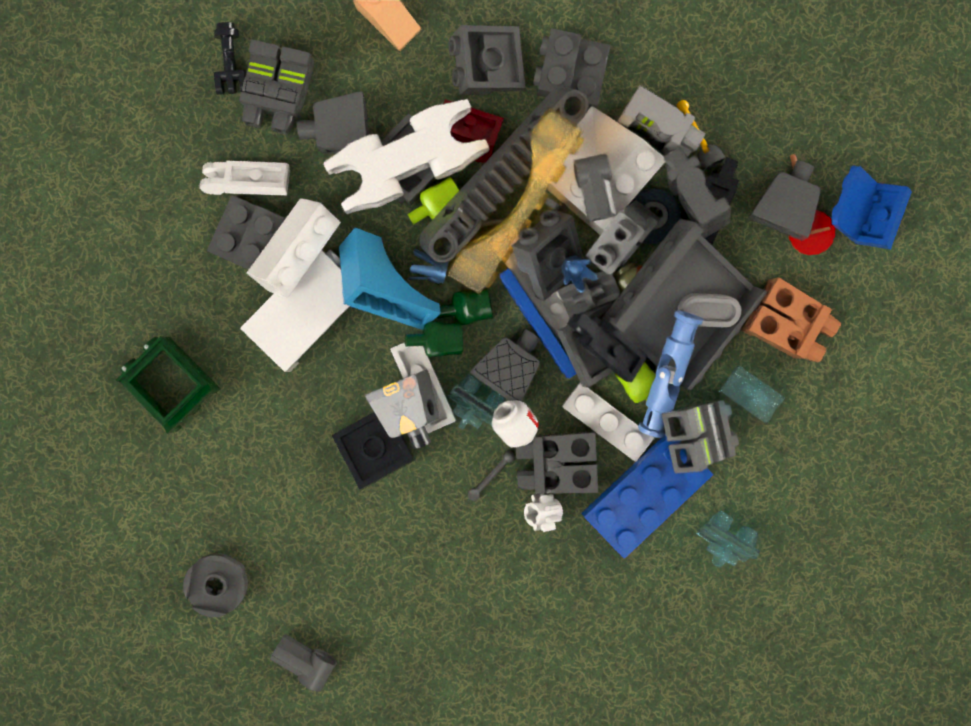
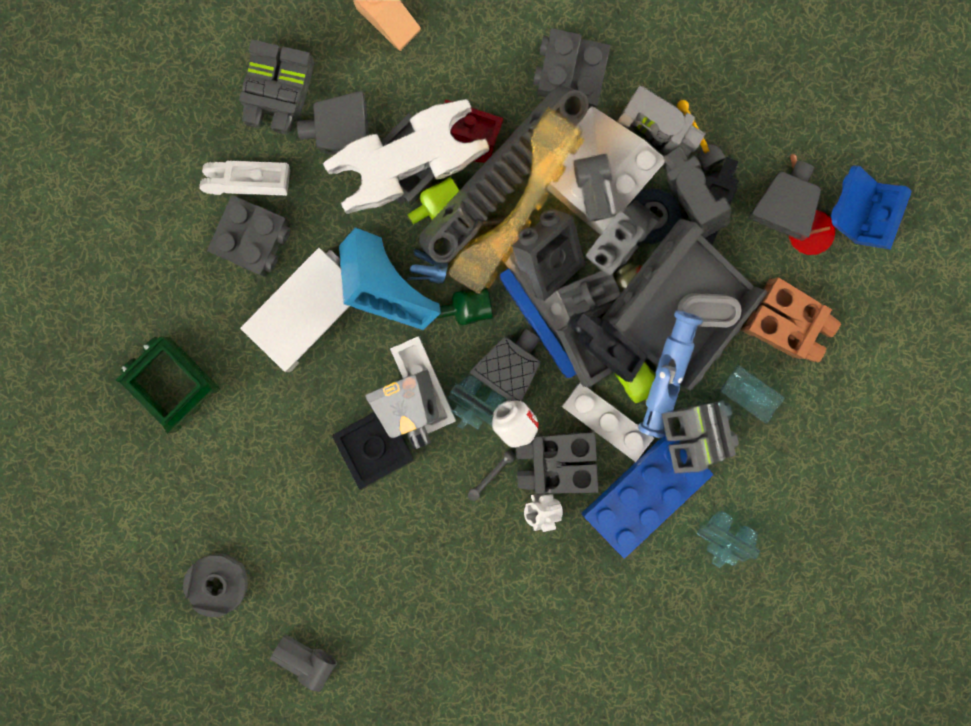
black hinge [214,22,247,95] -> none
white brick [247,198,341,298] -> none
dark green piece [404,322,463,357] -> none
dark grey plate [449,25,526,95] -> none
dark grey hinge [545,198,568,213] -> none
flat silver piece [562,256,597,293] -> none

